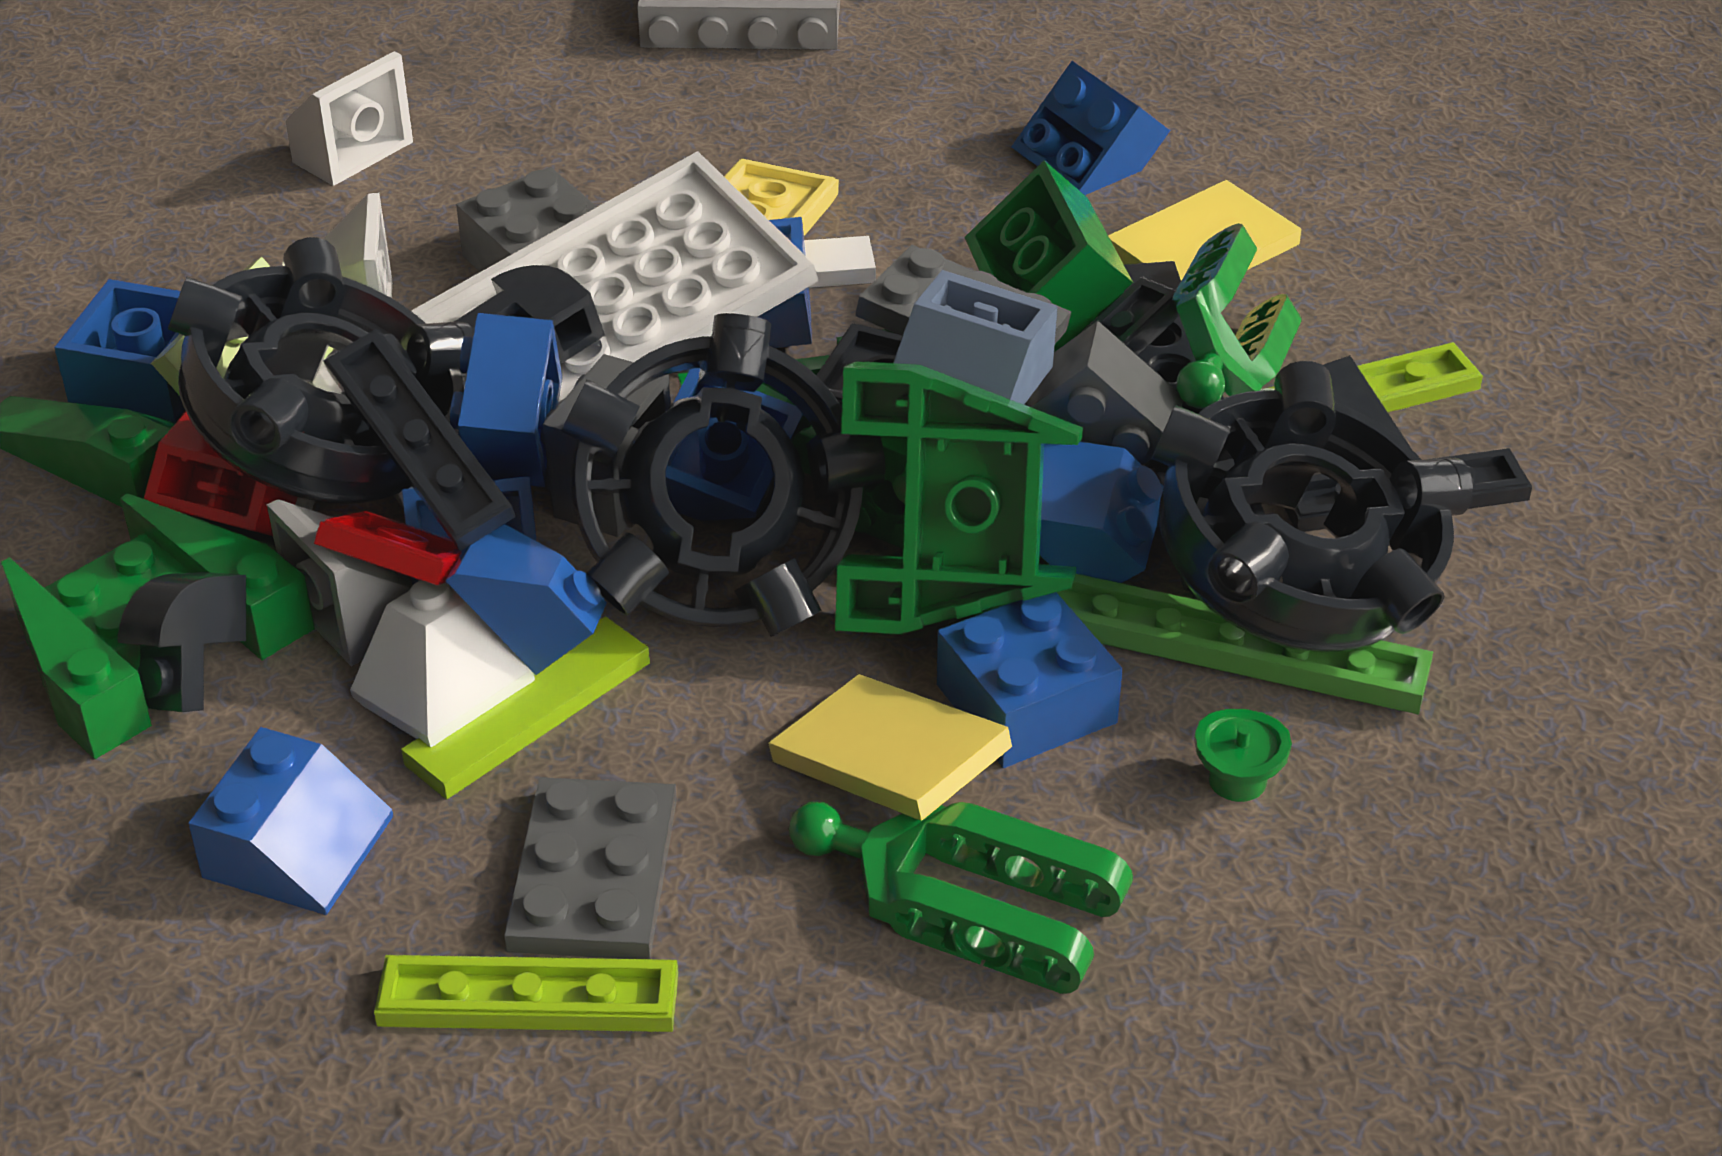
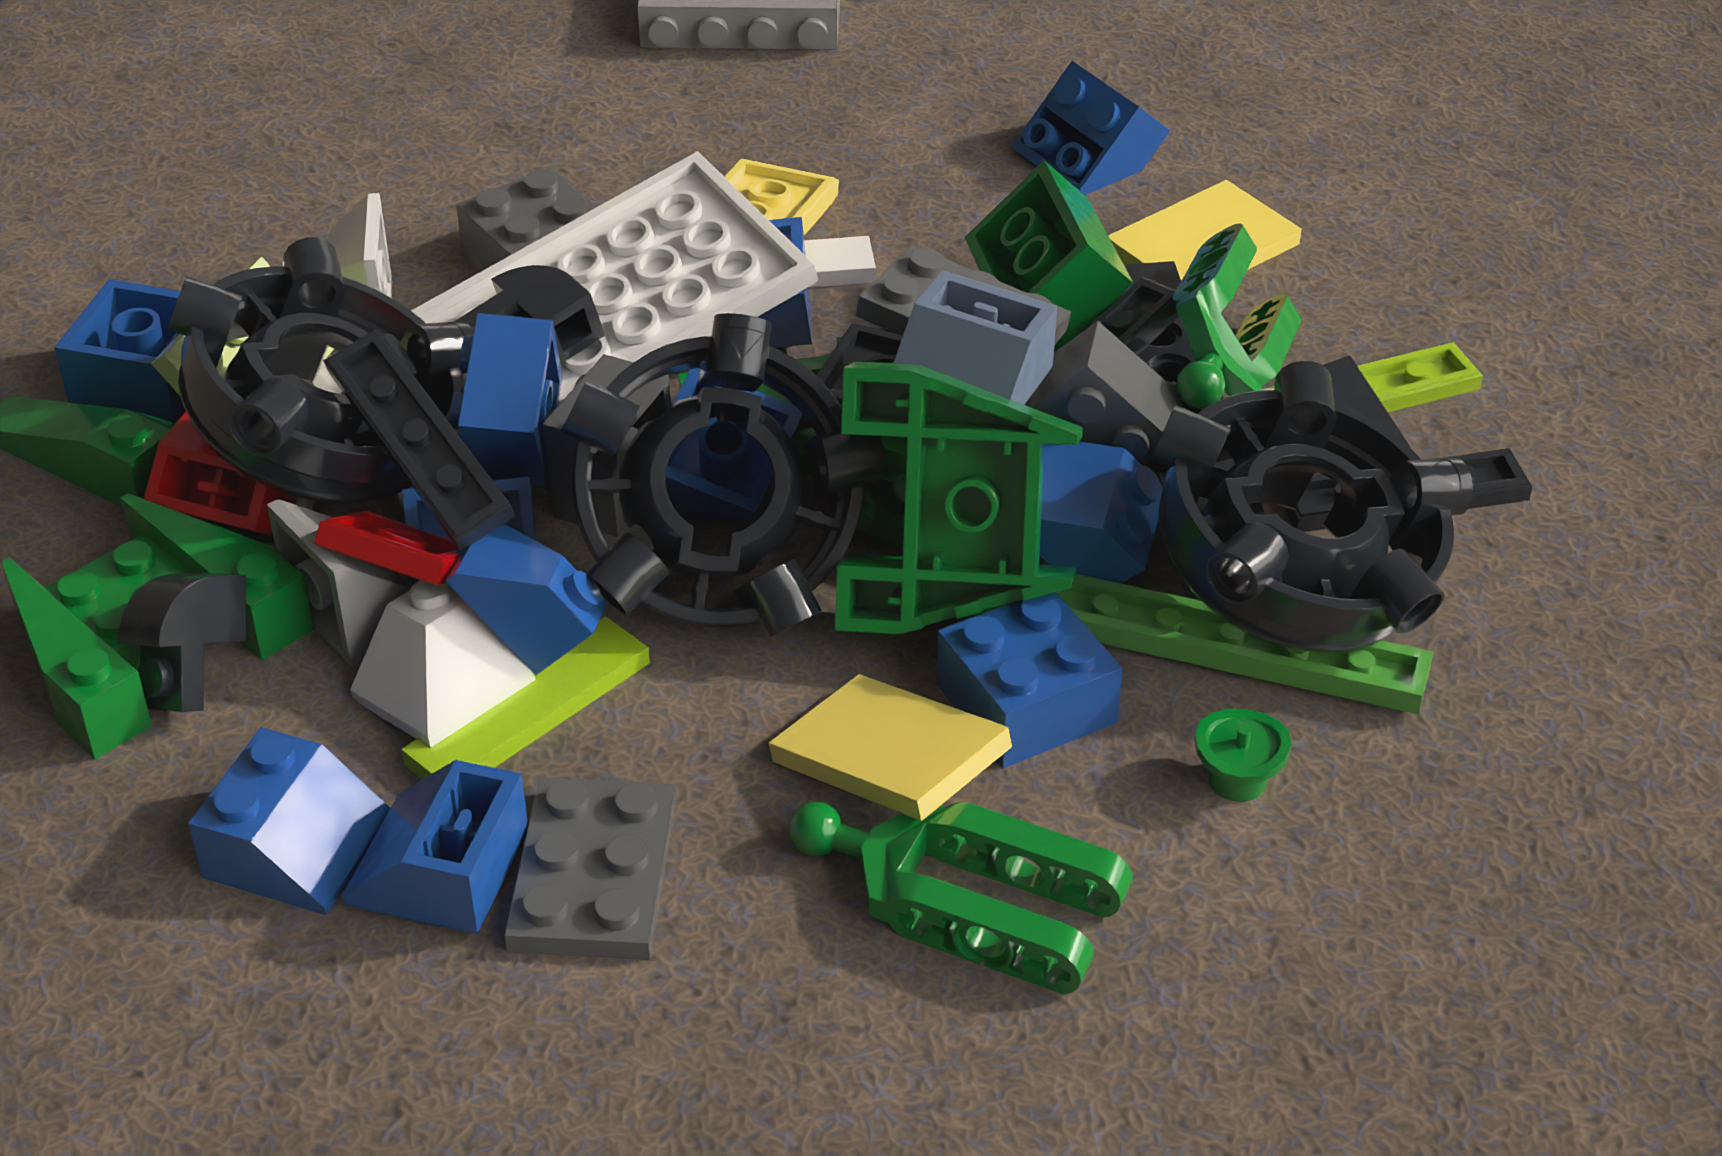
white slope [285,51,413,186] -> none
lime tile [374,955,678,1032] -> none
none -> blue slope [342,760,528,934]

